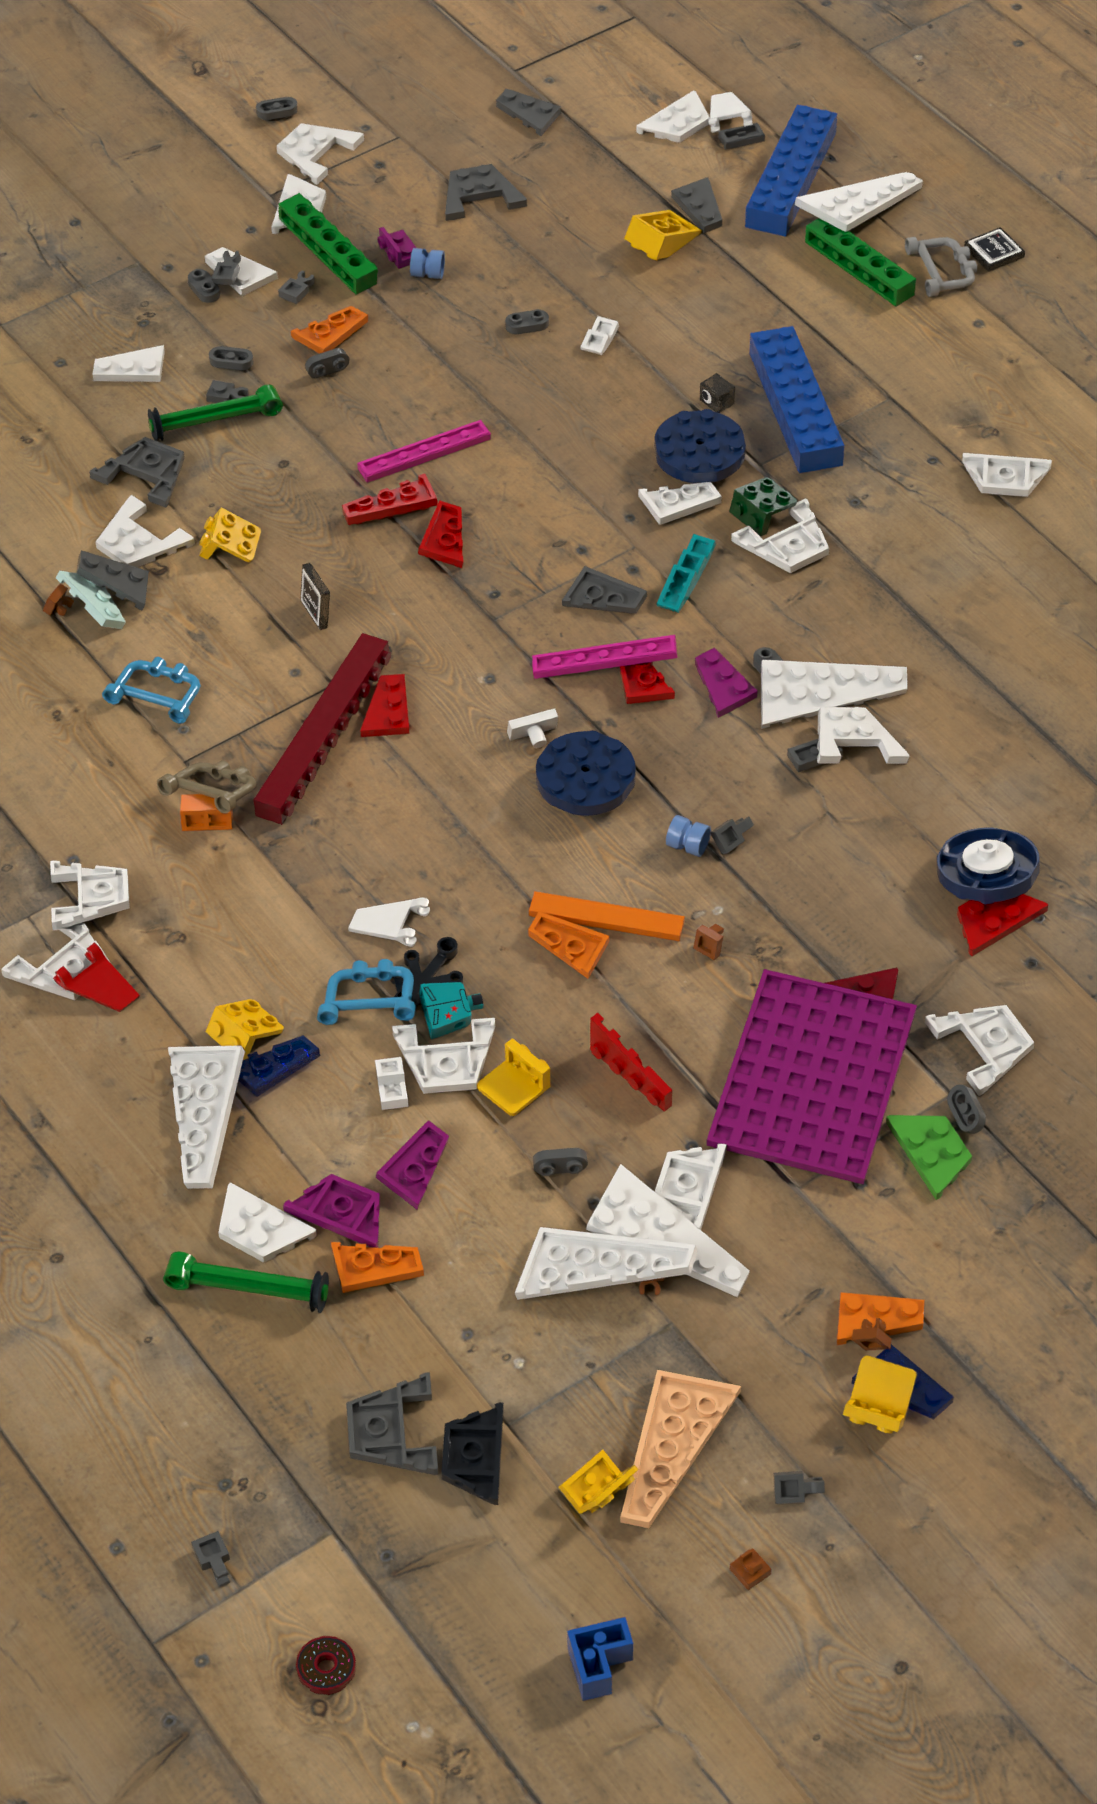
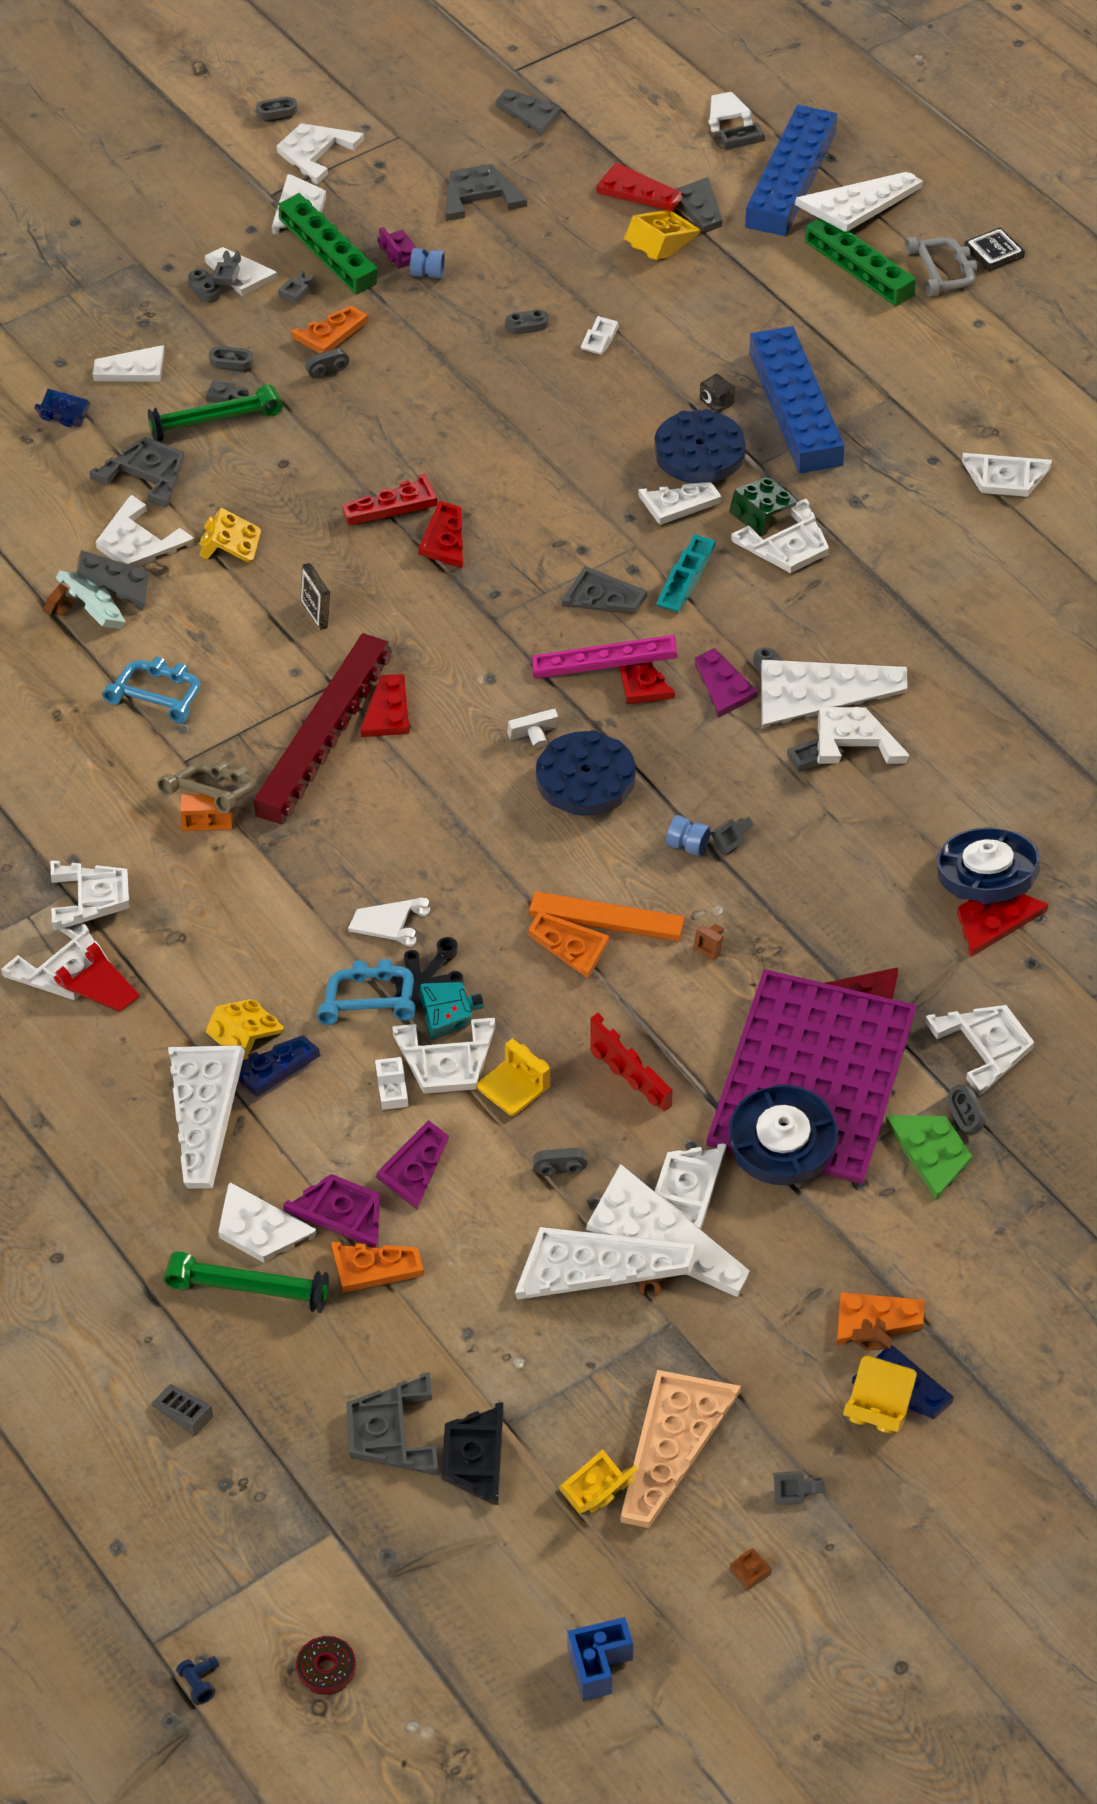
dark grey plate [191,1531,230,1587] -> none
dark pink tile [357,420,491,483] -> none
white wing [637,90,710,143] -> none
none -> clear blue bracket [34,389,91,428]
none -> dark grey slope [152,1384,213,1436]
none -> dark blue piece [176,1656,219,1705]
none -> red wing [596,162,682,211]
none -> dark blue piece [729,1084,838,1185]

